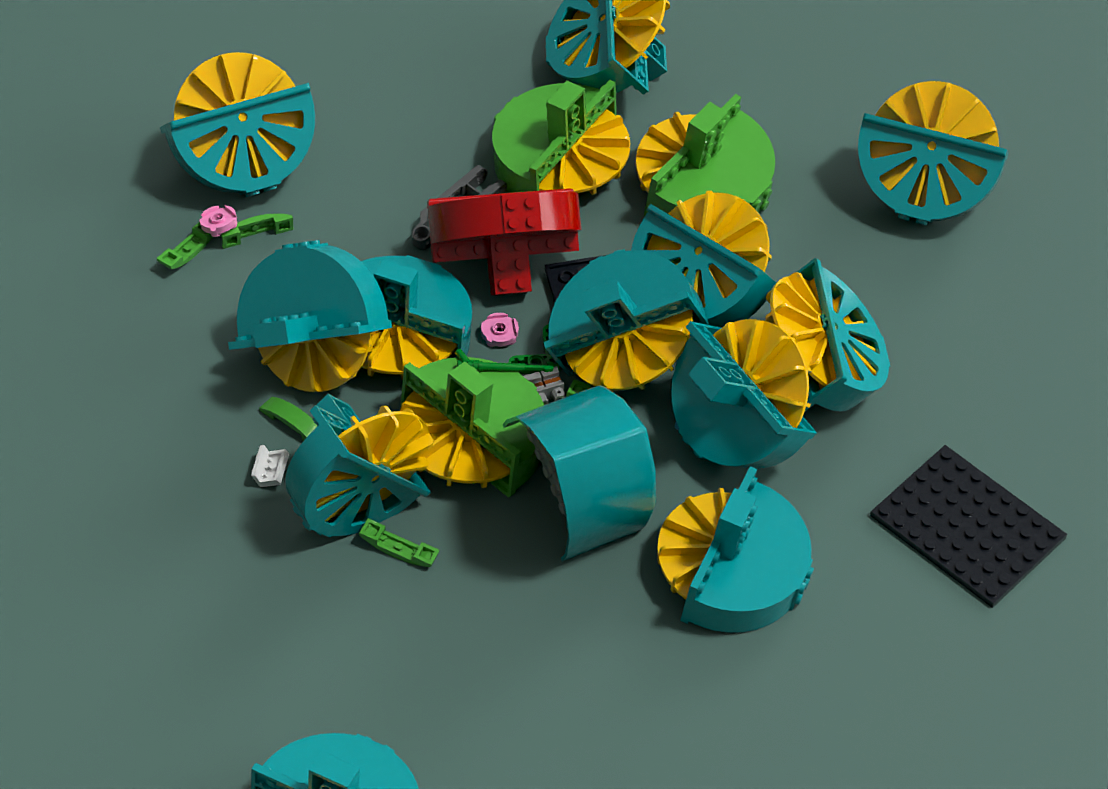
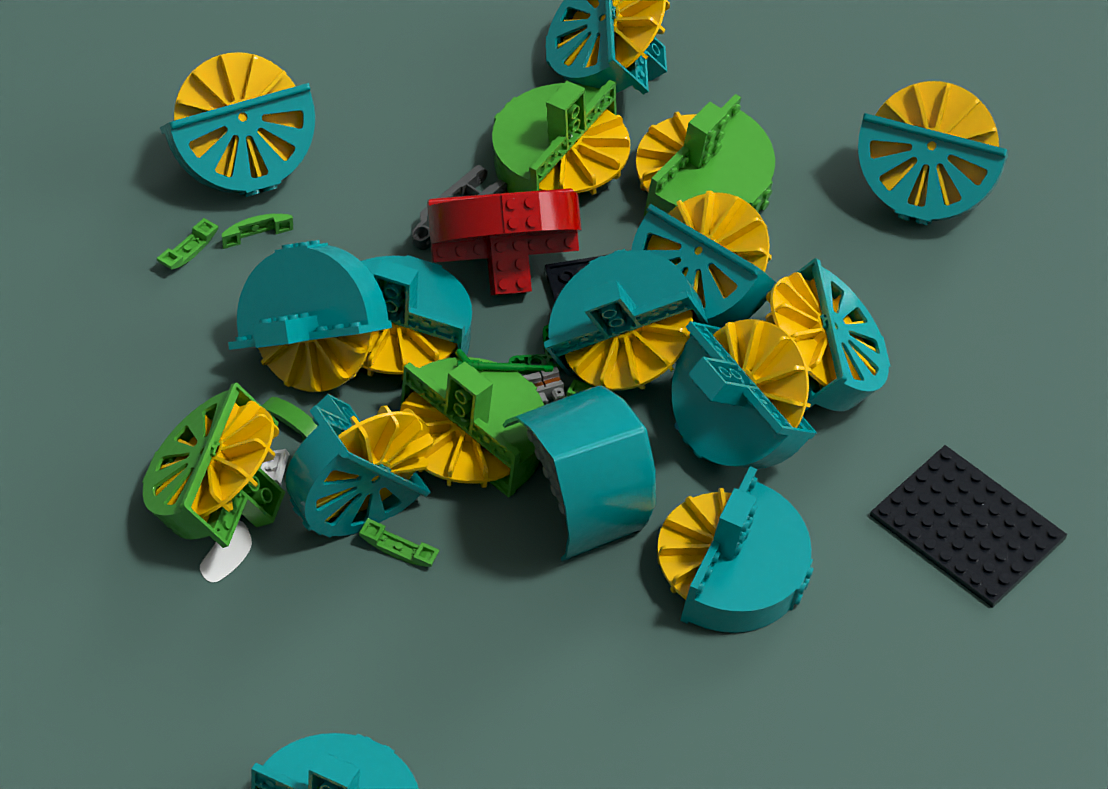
bright pink plate [199,206,237,237] -> none
bright pink plate [481,313,519,347] -> none
none -> bright green piece [142,383,285,548]
none -> white sticker [200,520,252,582]

